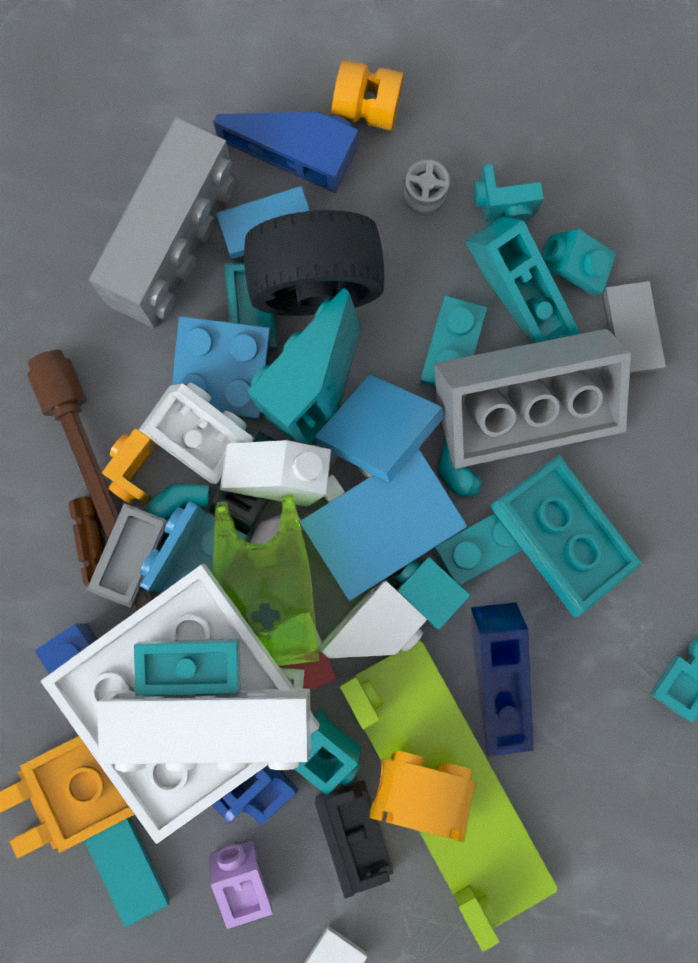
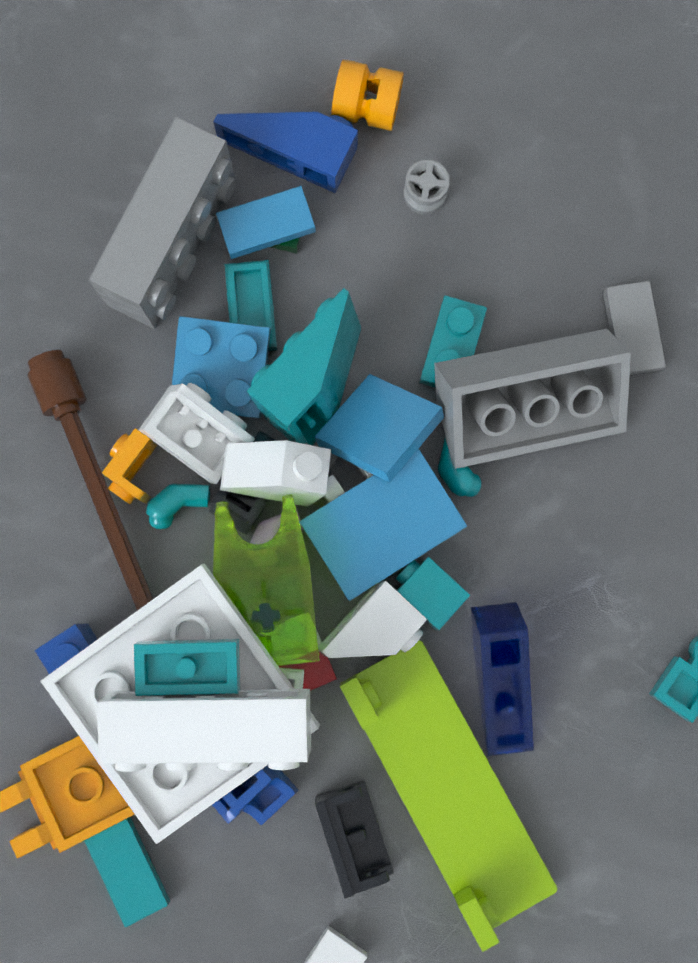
reddish brown axle [68,496,104,586] -> none
light grey tile [87,503,168,608] -> none
dark azure bracket [140,501,248,593] -> none
lavender bracket [209,841,273,929] -> none
black wheel [244,210,385,316] -> none
teal brick [295,707,361,796] -> none
light orange brick [369,751,476,842] -> none
teal plate [434,513,523,585] -> none
teal slope [465,216,581,344] -> none
teal bracket [473,164,544,222] -> none
teal tile [490,454,642,618] -> none
teal bracket [541,229,617,295] -> none

